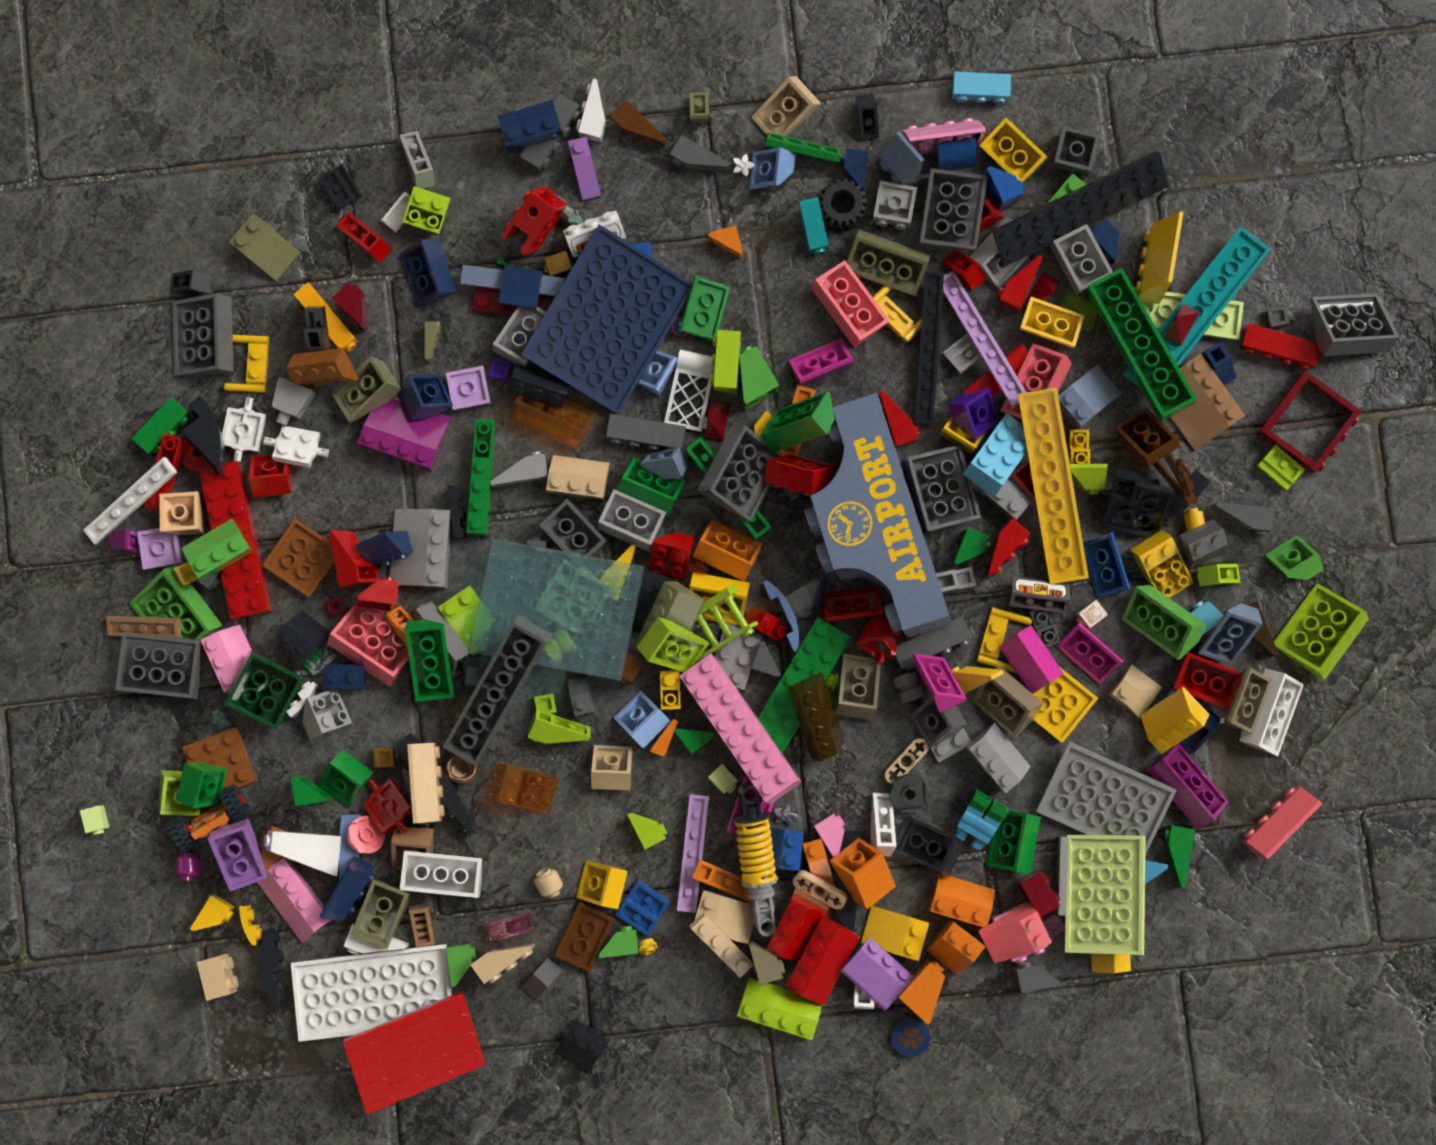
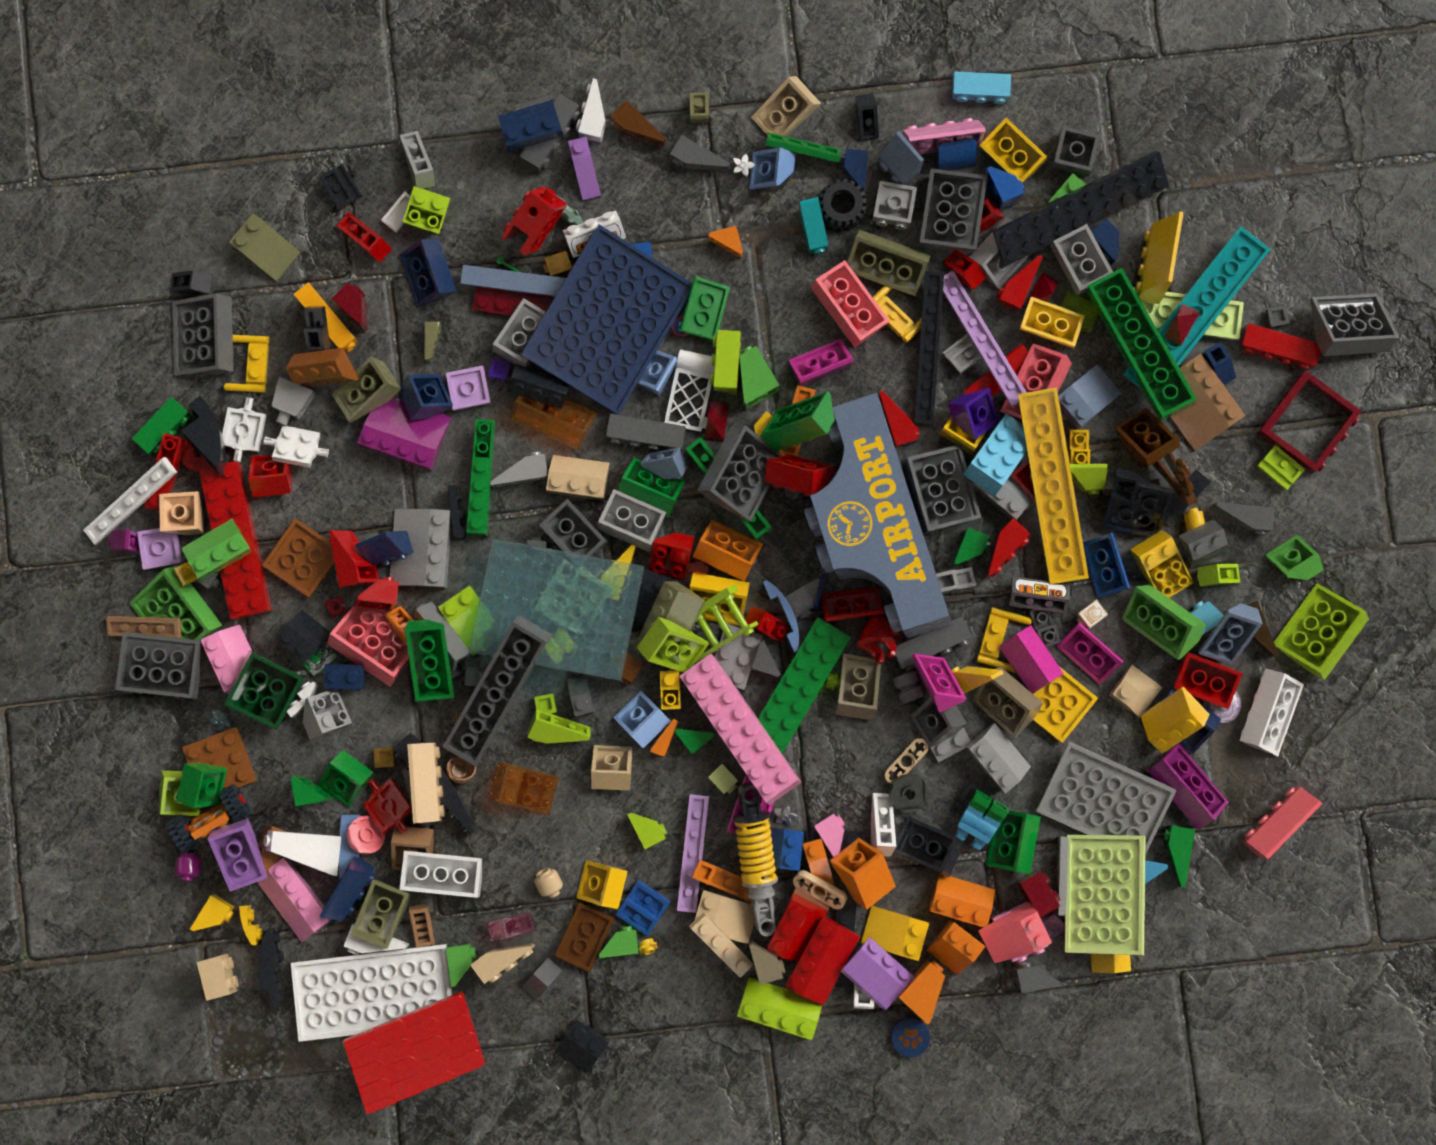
yellowish green brick [80,805,109,836] -> none
dark blue tile [499,266,543,310] -> none
dark brown slope [788,672,845,762] -> none
dark tan slope [1223,667,1272,734] -> none

